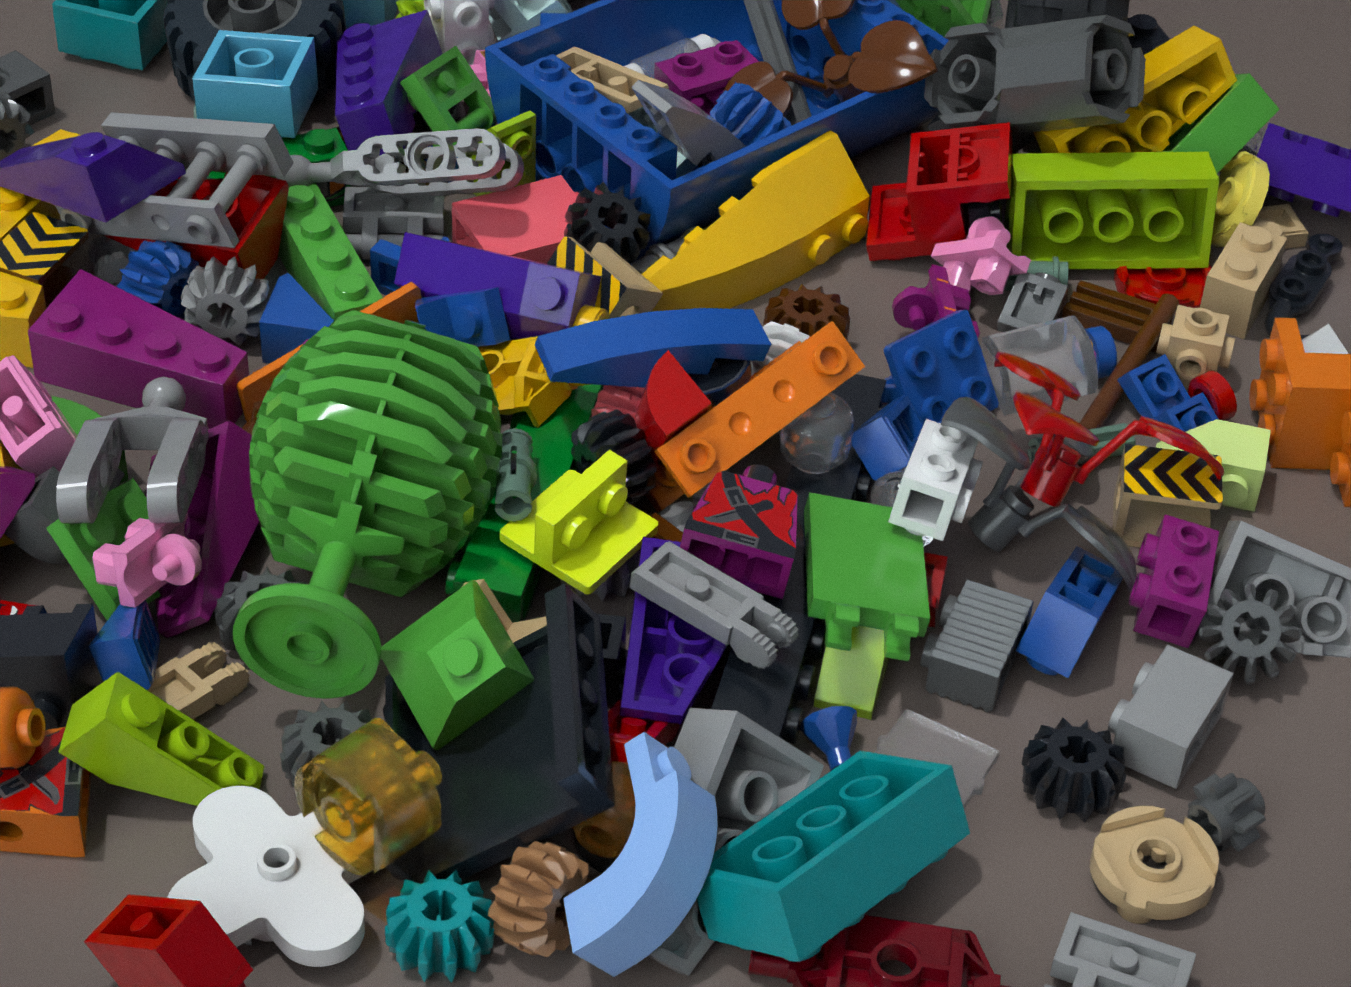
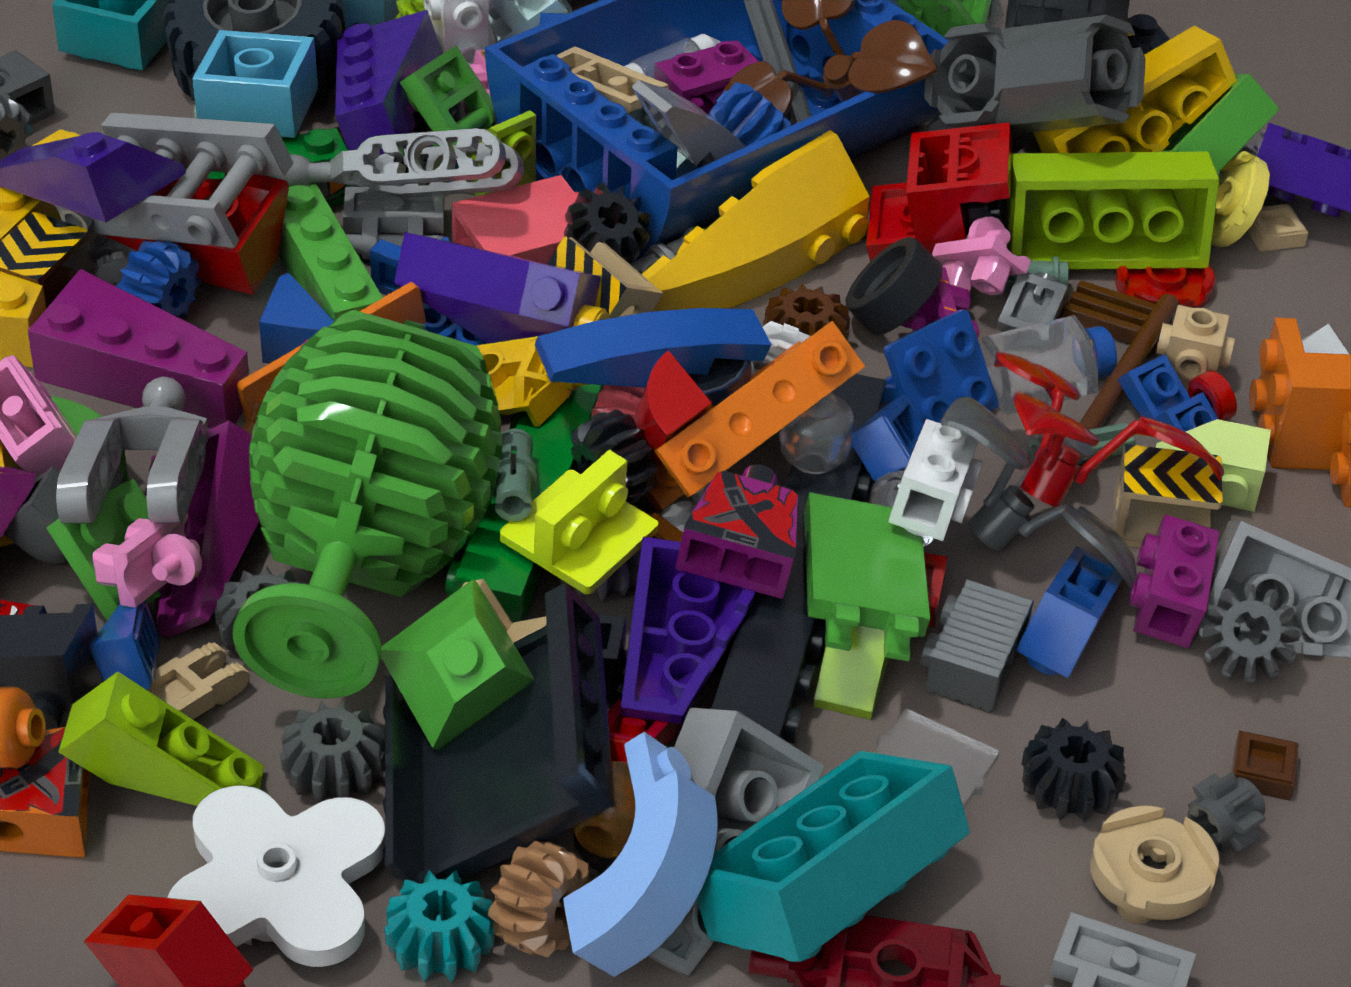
light grey gear [181,256,270,346] -> none
clear yellow brick [294,718,442,876] -> none
blue slope [415,287,510,347] -> none
light grey hinge [629,541,799,669] -> none
blue rock [800,706,857,771] -> none
light grey brick [1108,644,1234,789] -> none
tan brick [1200,220,1287,339] -> none
black piece [1264,234,1343,339] -> none
none -> black tyre [845,237,943,335]
none -> reddish brown tile [1231,730,1299,801]

